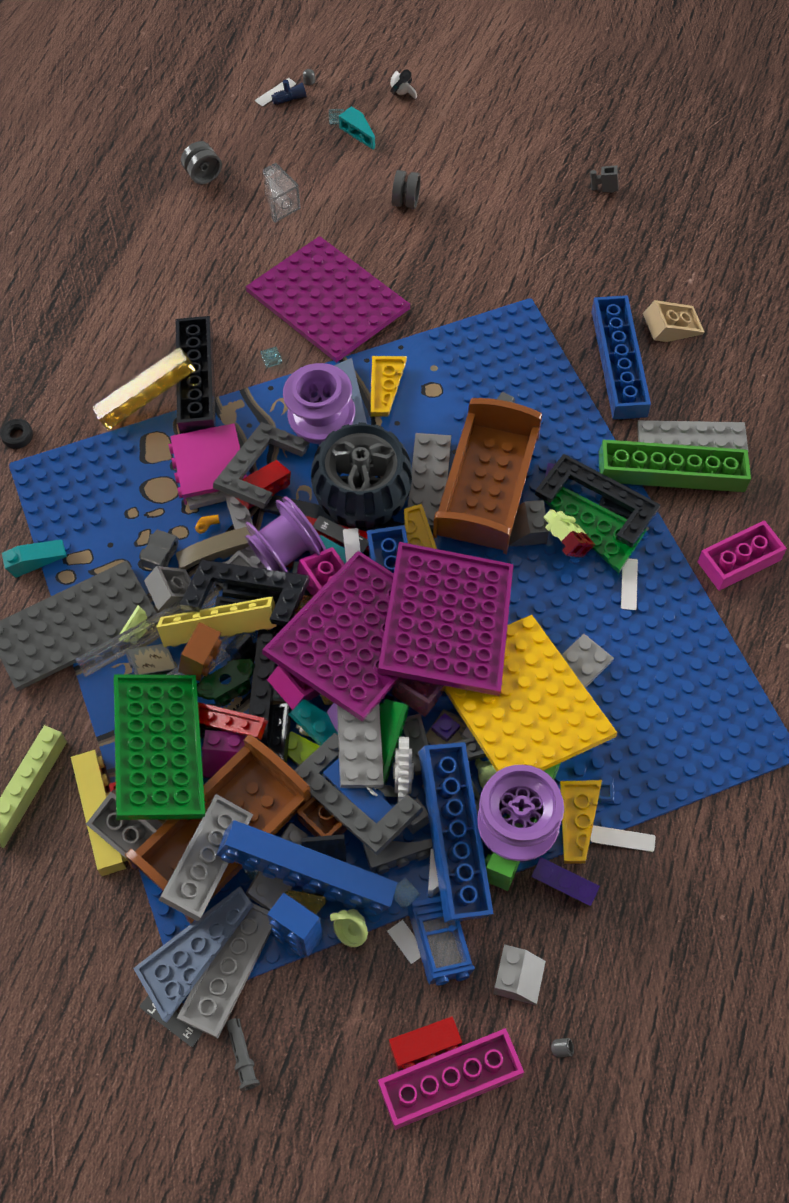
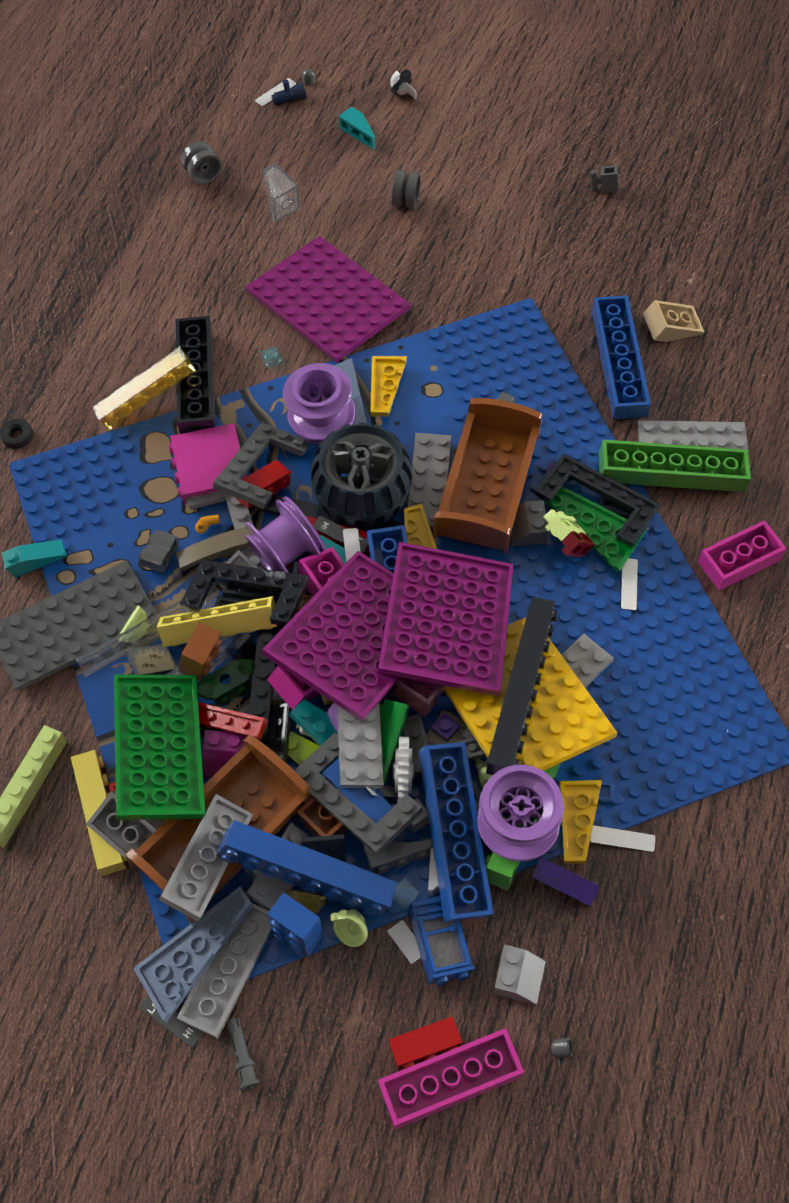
light grey slope [144,566,191,612] -> none
clear light blue tile [329,109,344,124] -> none
none -> black brick [486,597,558,775]

